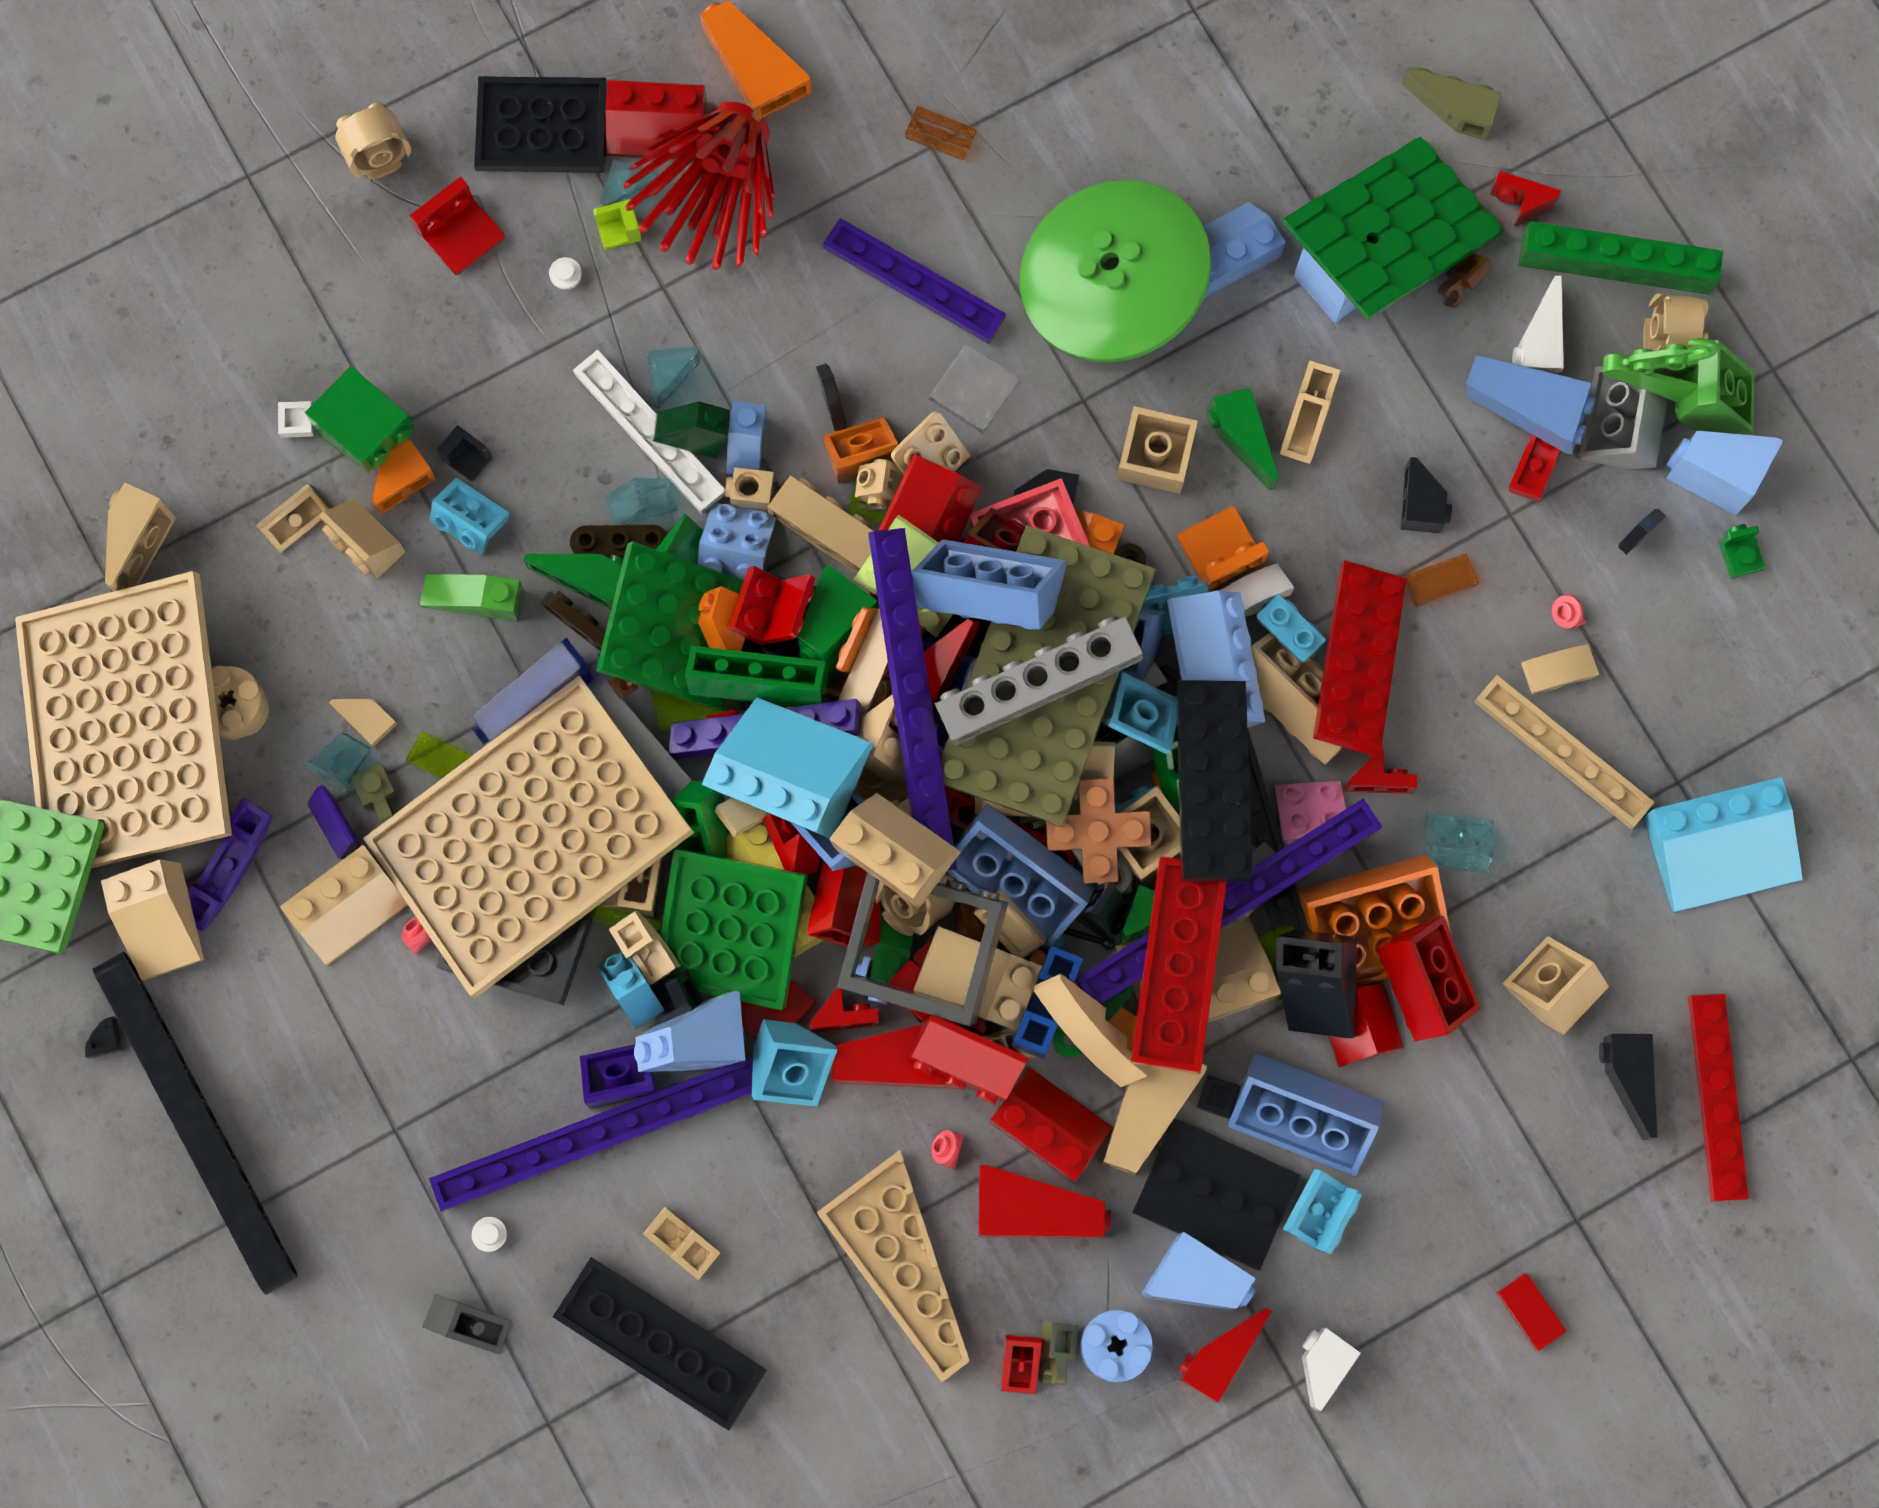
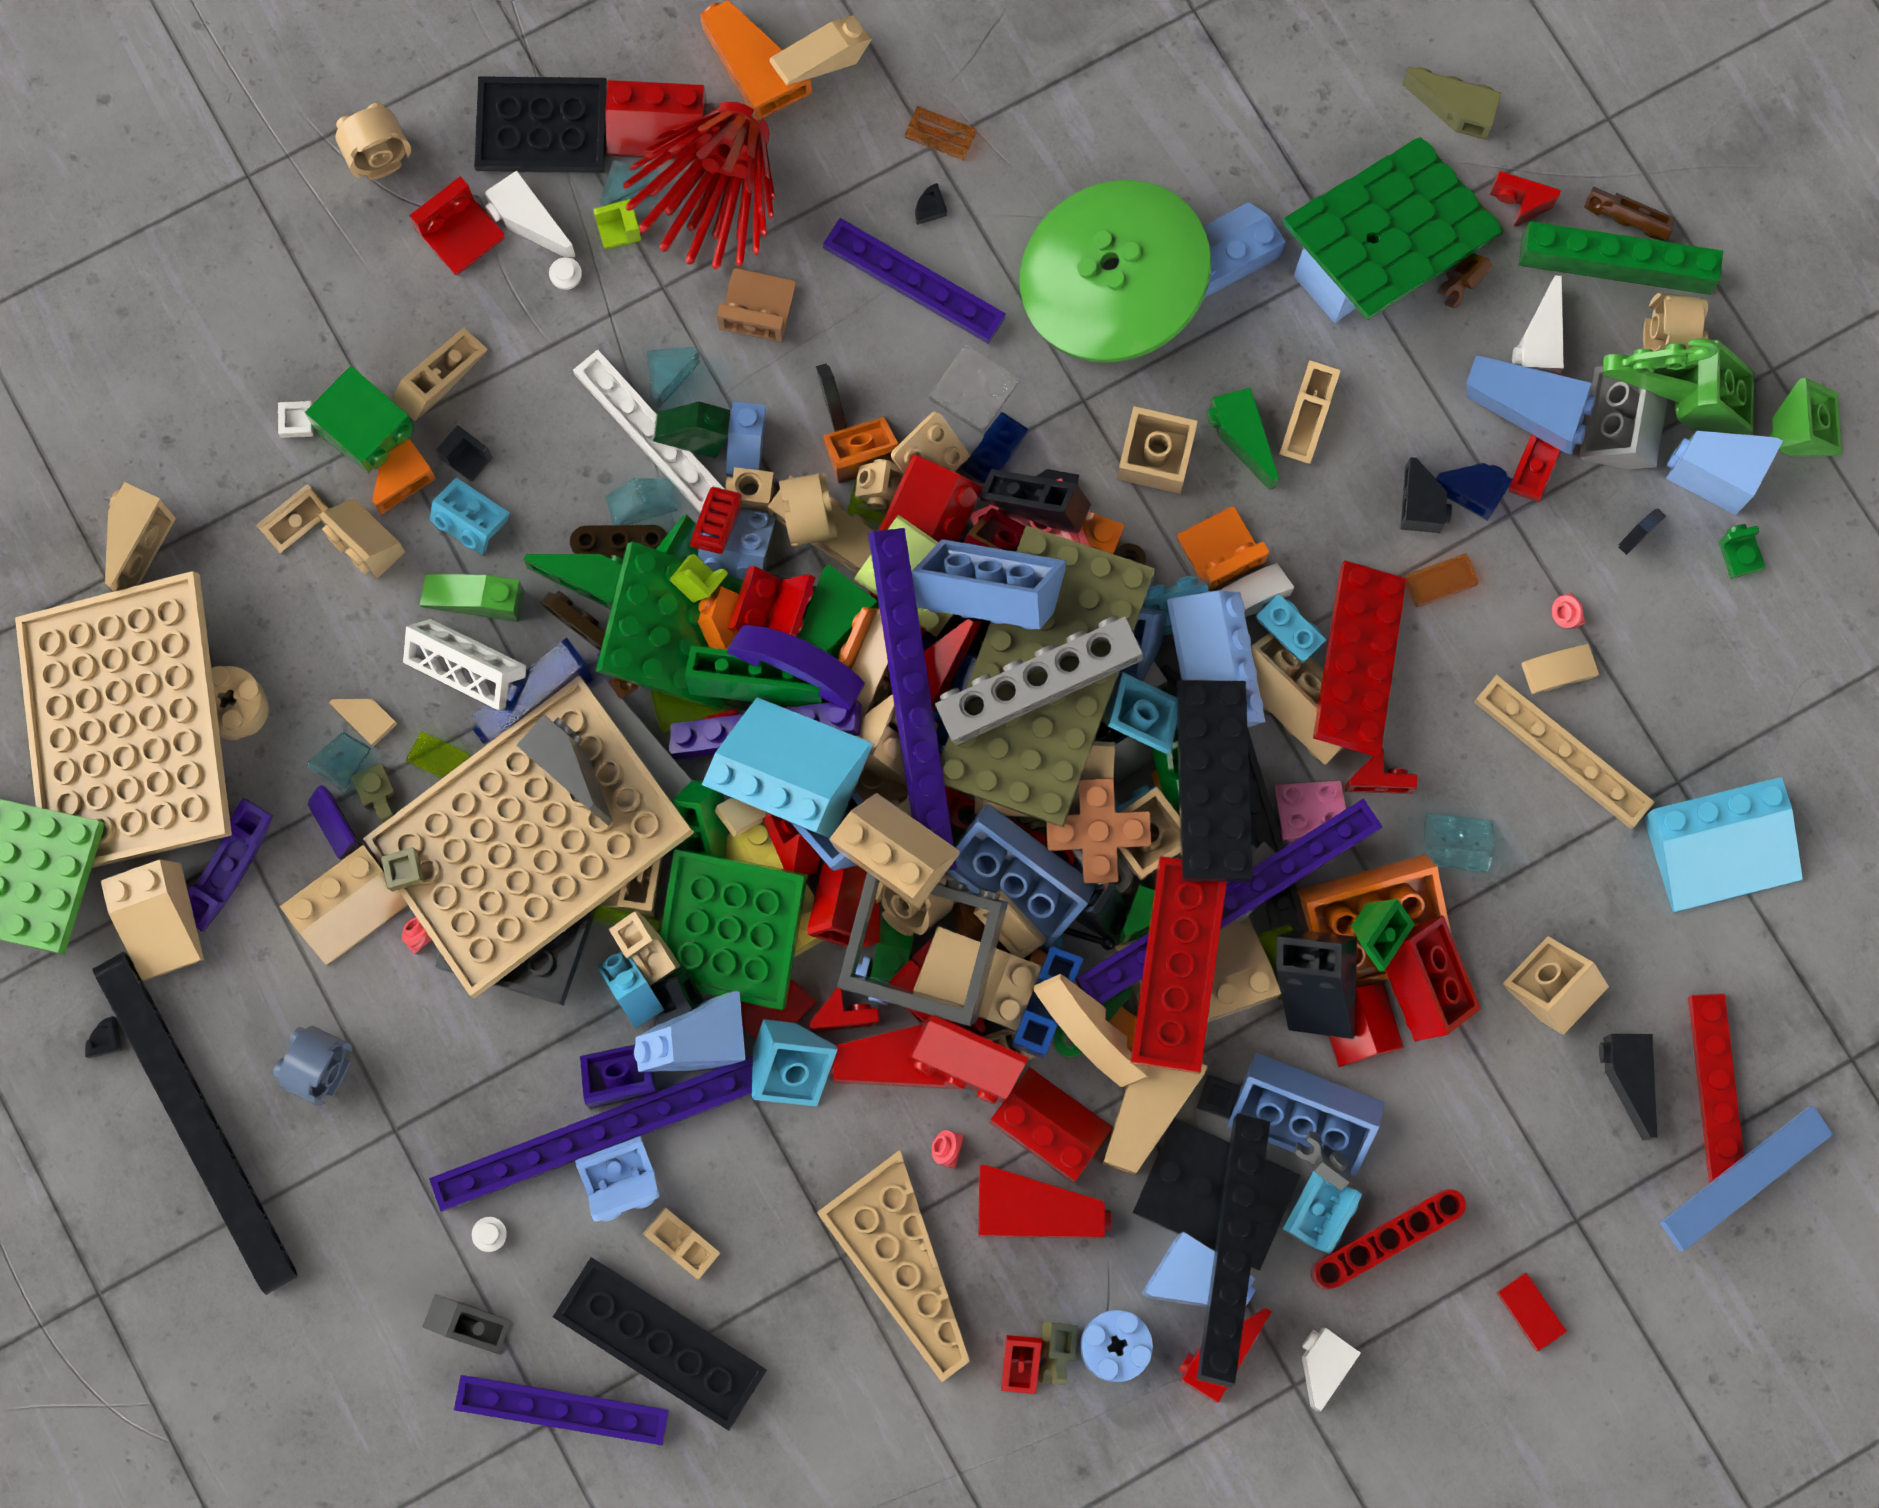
none -> sand blue brick [273,1026,352,1106]
none -> olive plate [381,847,424,892]
none -> tan slope [391,327,488,422]
none -> white fence [403,619,526,710]
none -> dark purple plate [454,1375,669,1445]
none -> white slope [485,171,576,259]
none -> dark grey slope [516,714,613,826]
none -> light blue bracket [575,1136,660,1221]
none -> lime panel [669,554,728,603]
none -> red slope [690,487,742,554]
none -> medium nougat bracket [717,268,796,343]
none -> dark purple slope [727,625,865,711]
none -> tan slope [769,15,872,86]
none -> tan brick [779,473,837,546]
none -> black tile [915,183,947,225]
none -> clear blue slope [963,412,1029,484]
none -> black slope [979,469,1091,533]
none -> black plate [1197,1113,1270,1388]
none -> dark grey plate [1295,1131,1351,1191]
none -> red beam [1310,1189,1466,1290]
none -> green slope [1351,899,1415,971]
none -> clear blue slope [1436,463,1513,521]
none -> reddish brown hinge [1584,186,1675,240]
none -> medium blue tile [1659,1106,1833,1252]
none -> bright green slope [1770,377,1842,456]

